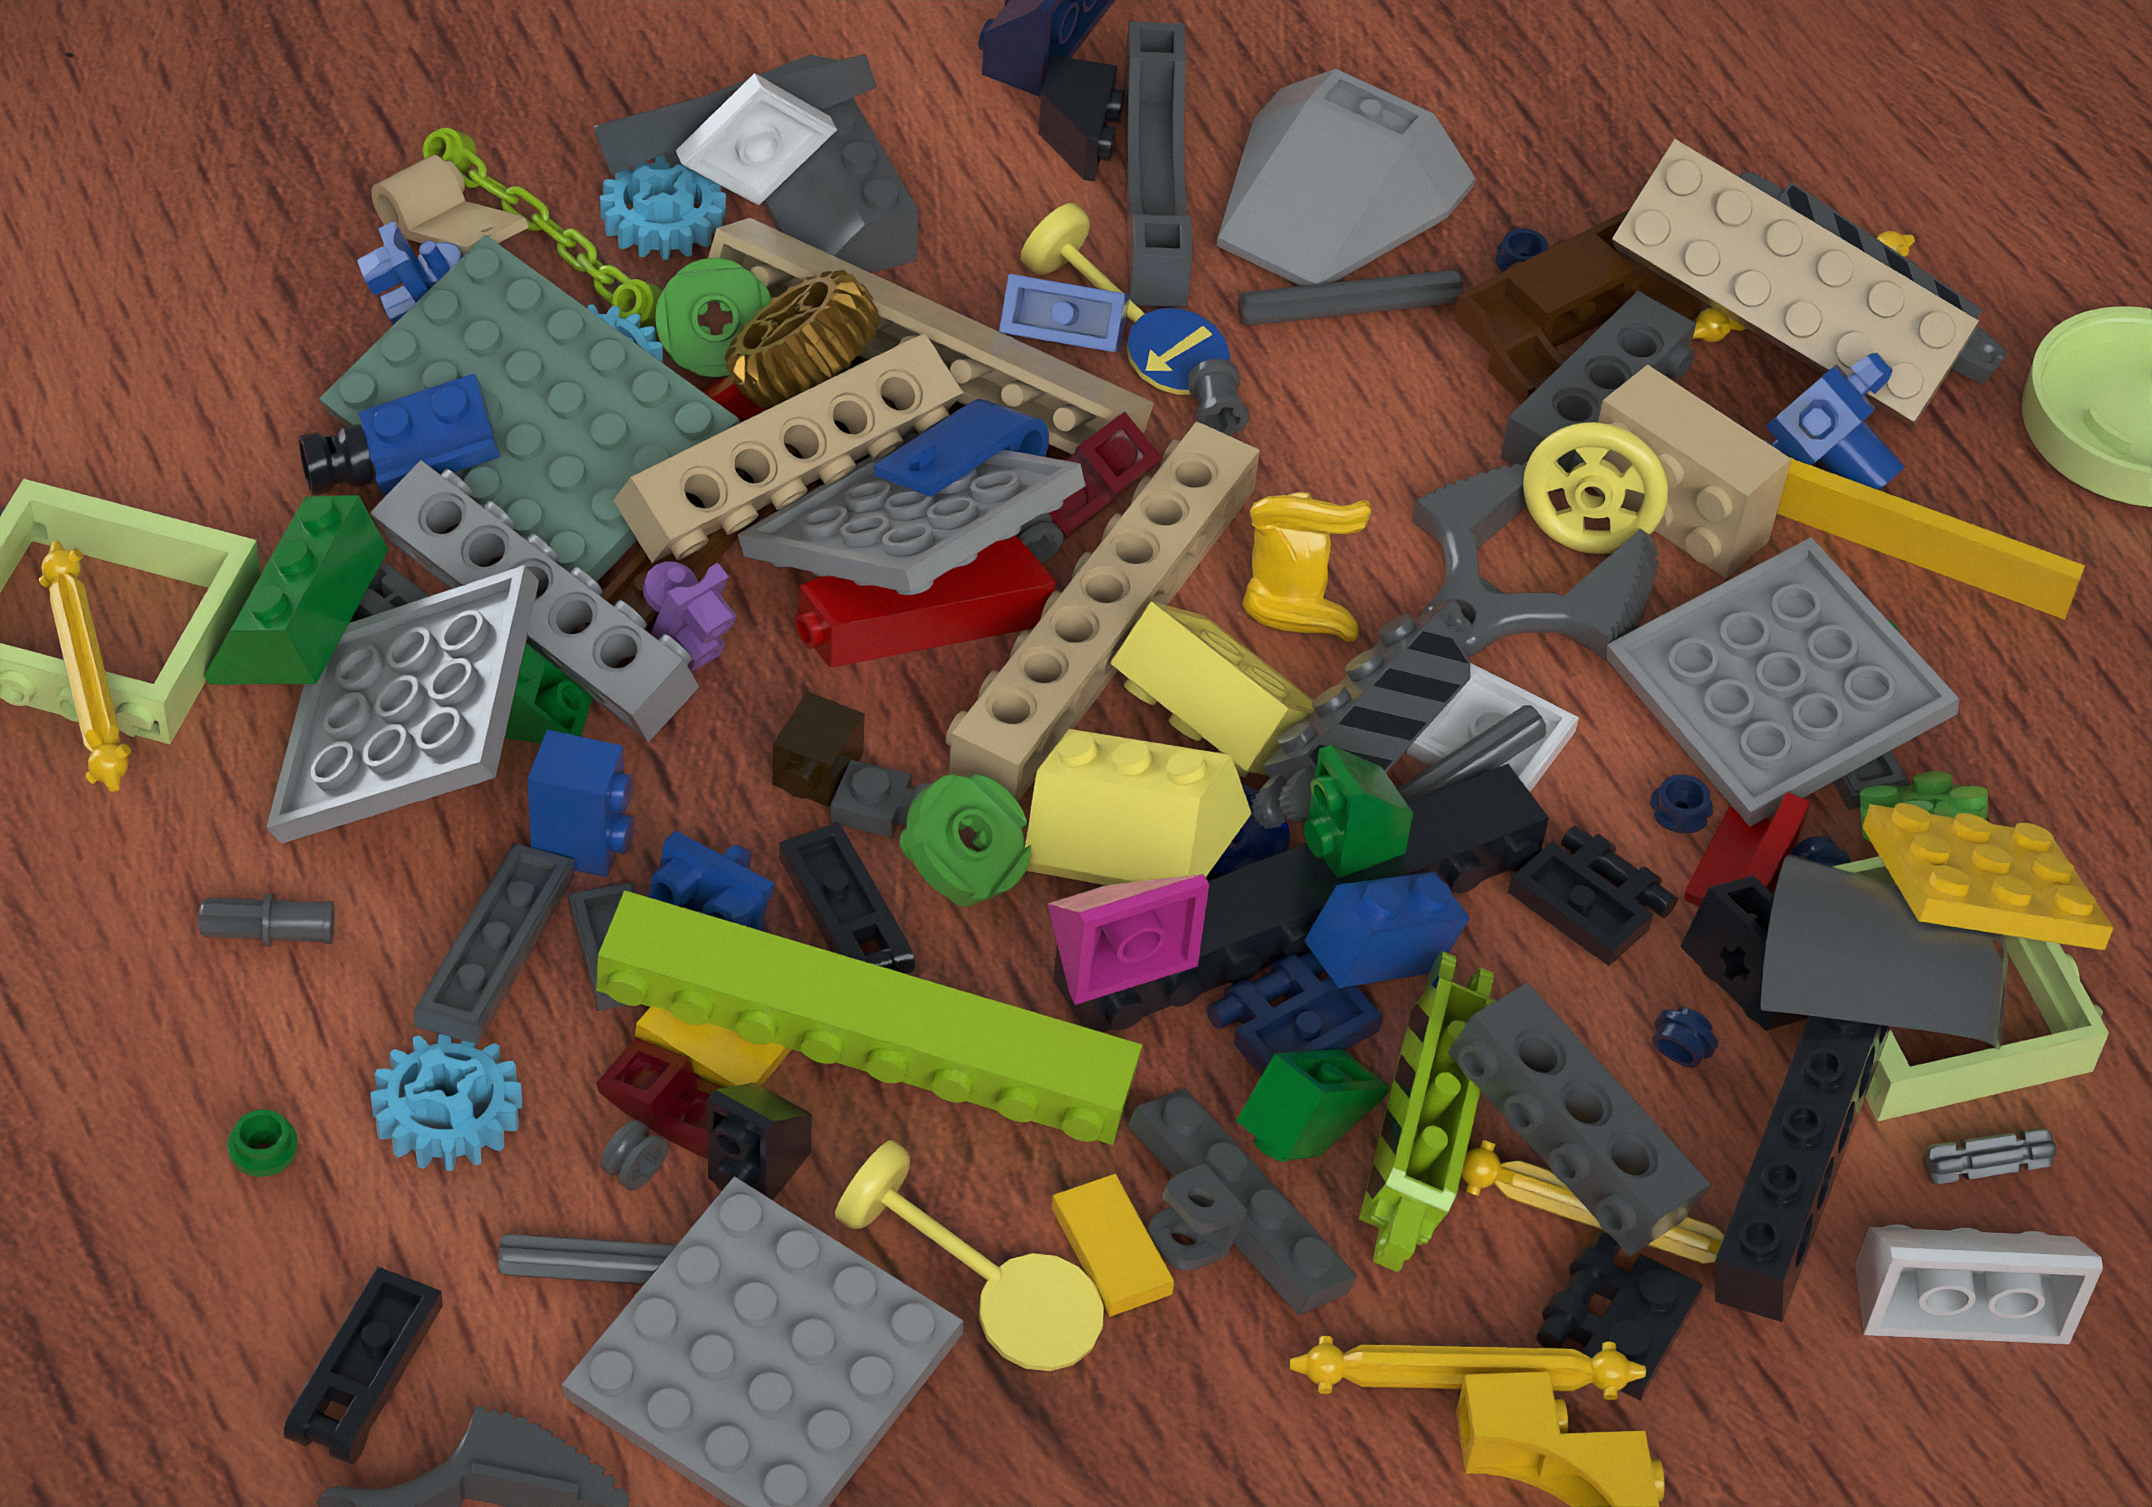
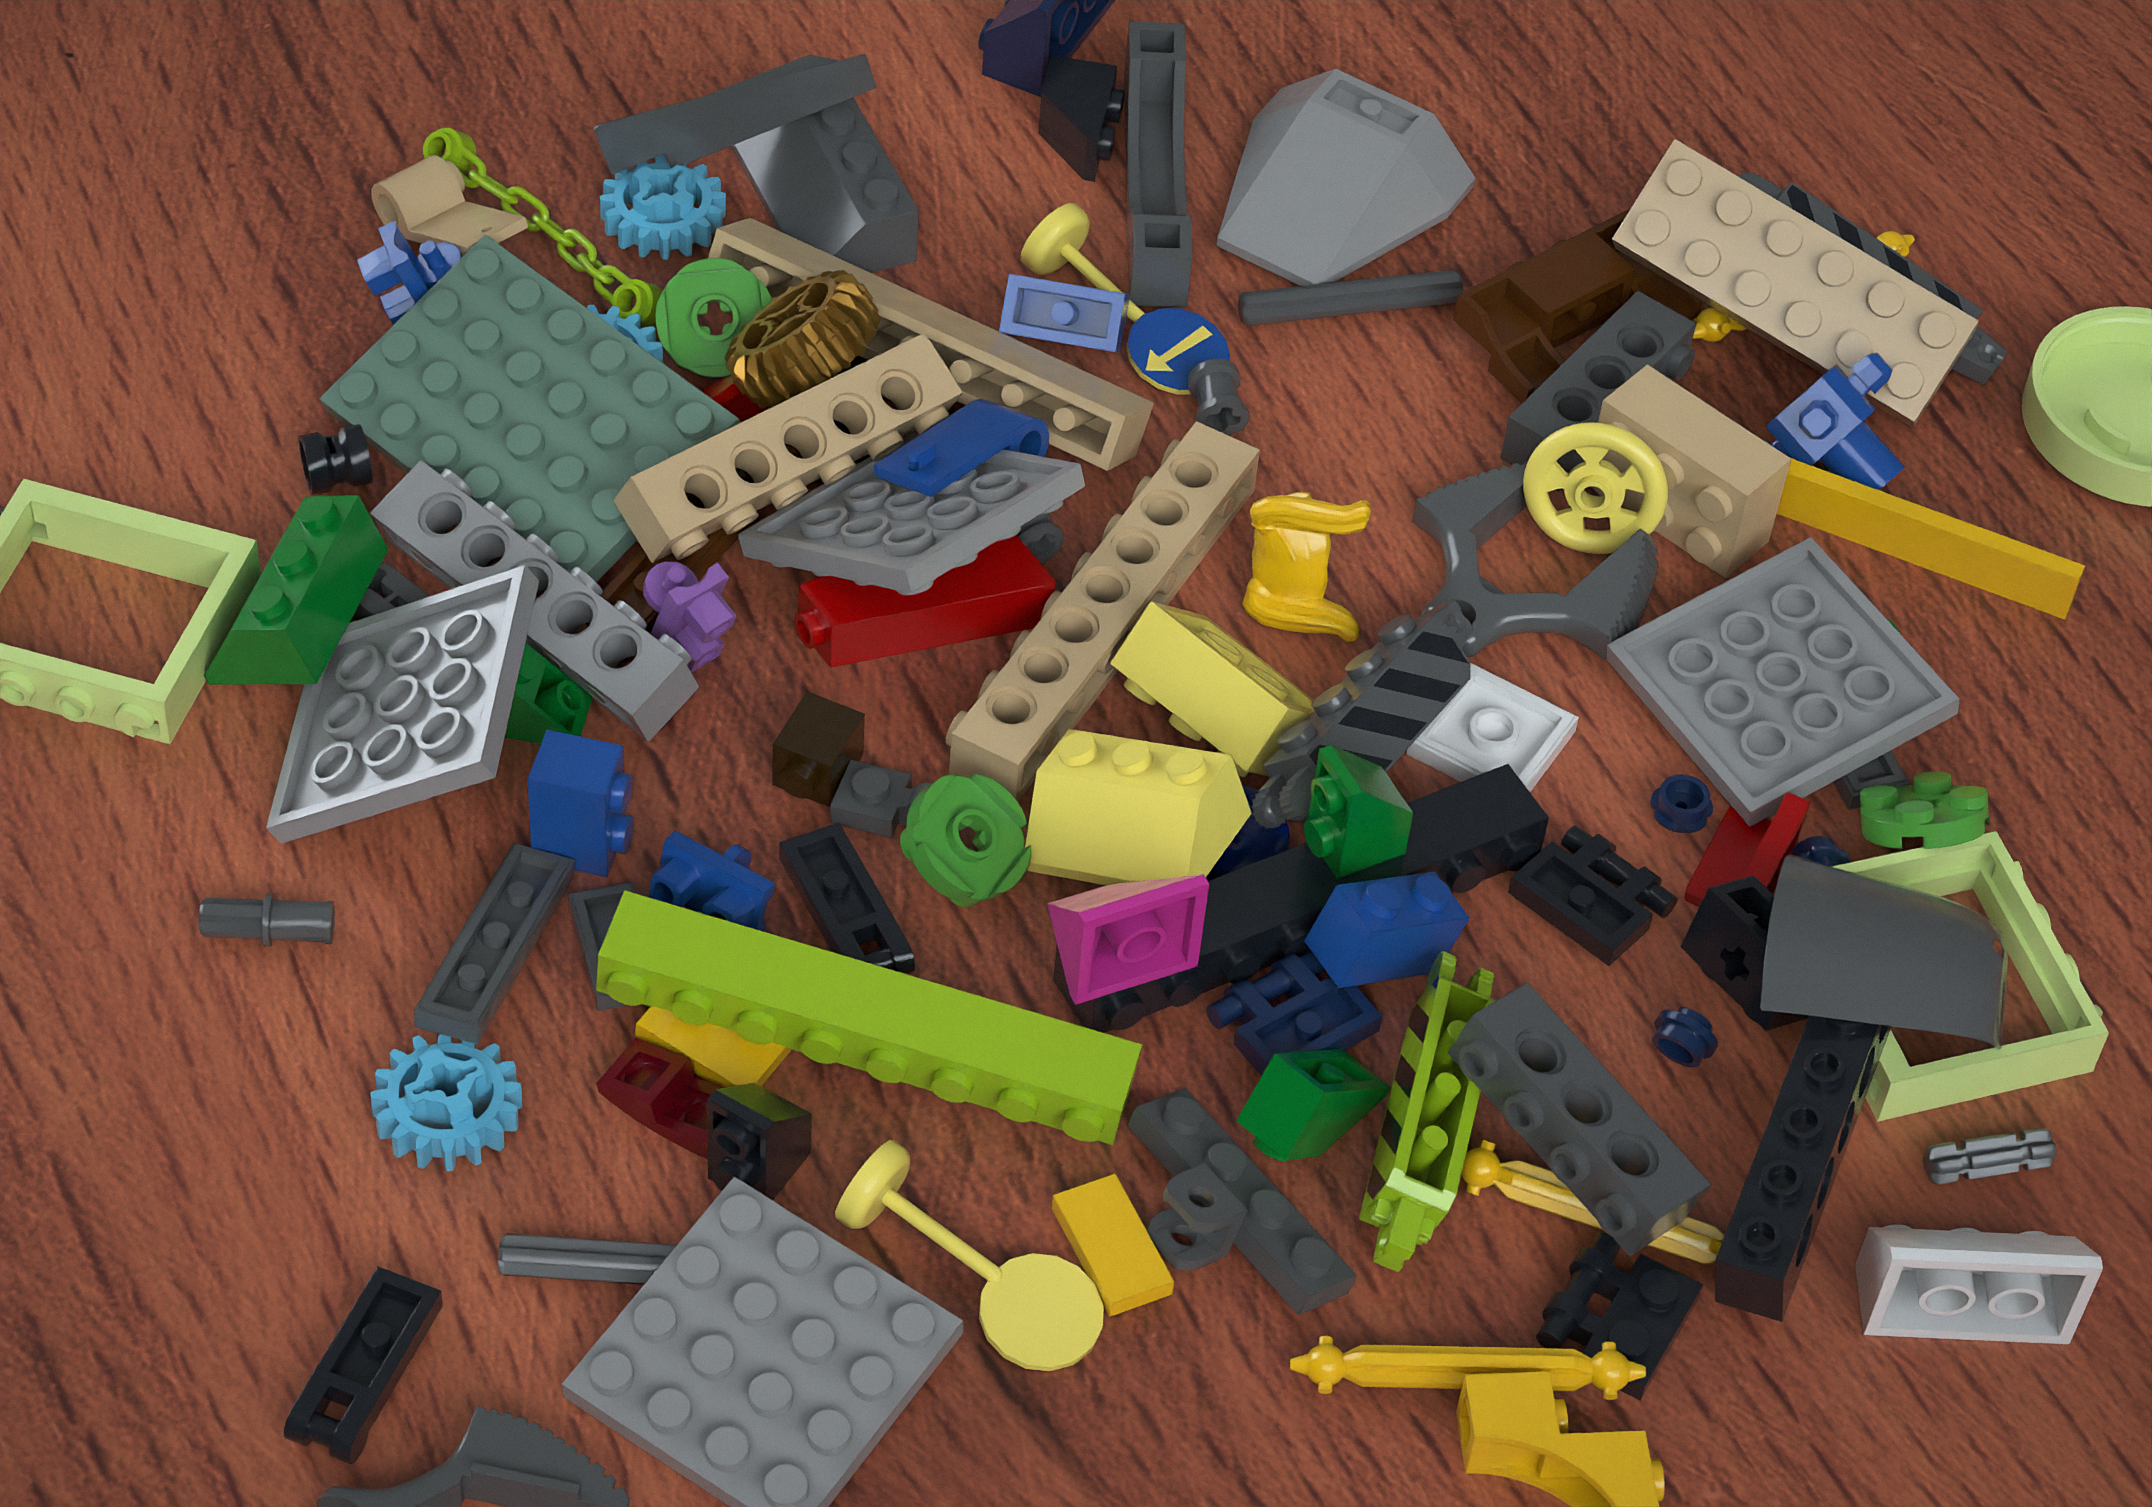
yellow wheel [39,541,131,792] -> none
green plate [227,1109,298,1177] -> none
blue plate [359,373,501,496] -> none
dark grey bush [600,1120,668,1190] -> none
white tile [676,73,837,206] -> none
dark red slope [1049,411,1162,541] -> none
dark grey axle [1397,705,1546,803] -> none
dark blue plate [1495,228,1548,272] -> none
yellow plate [1862,803,2114,950] -> none

